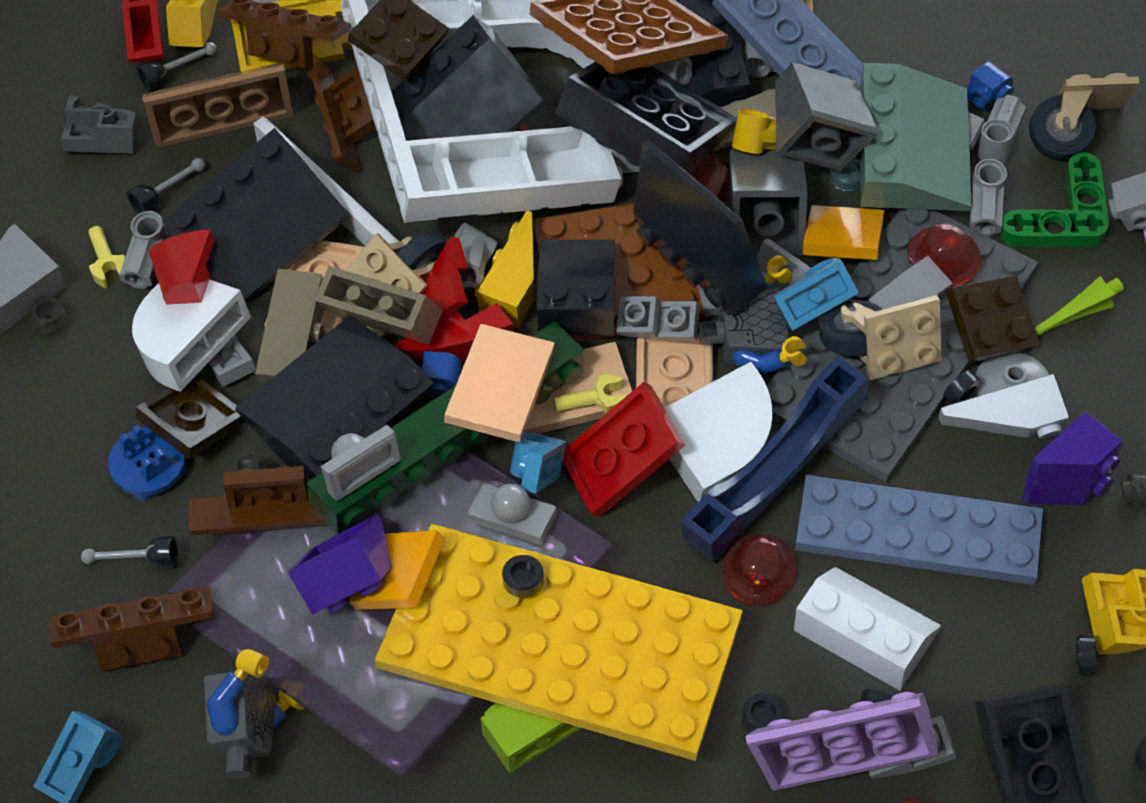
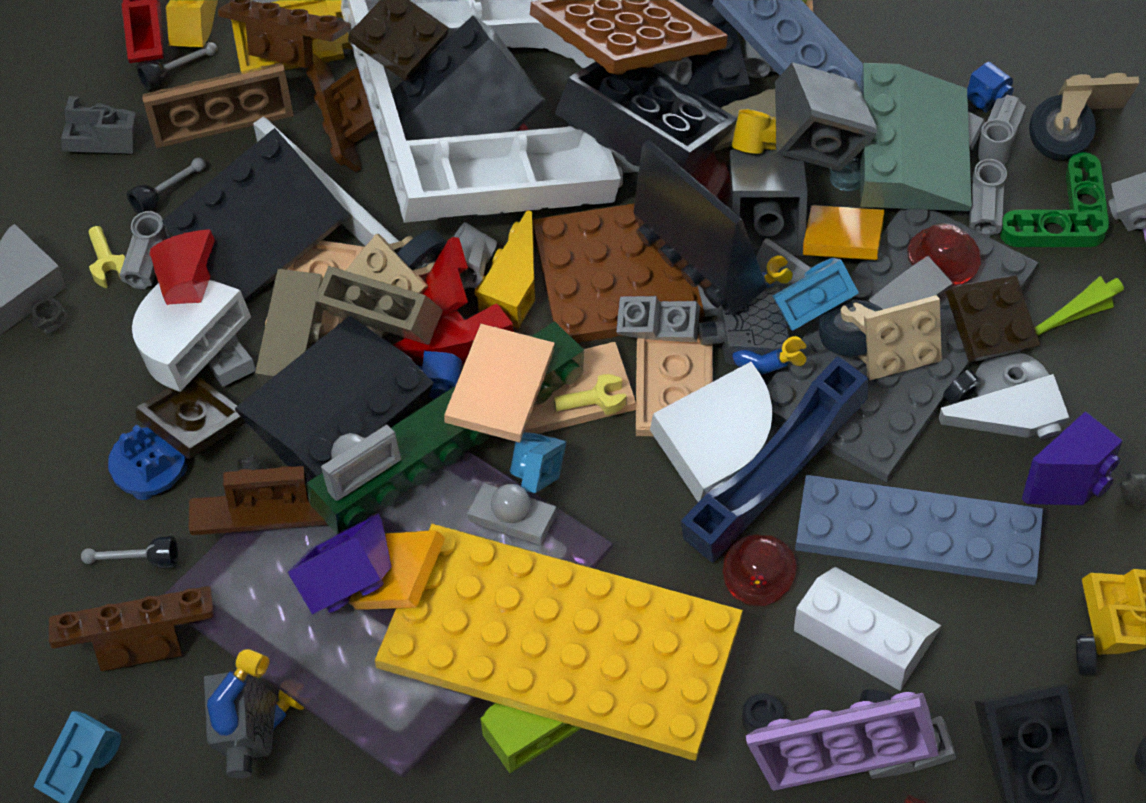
black tile [502,555,544,598] -> none
black slope [537,239,615,335] -> none
red plate [563,382,686,517] -> none

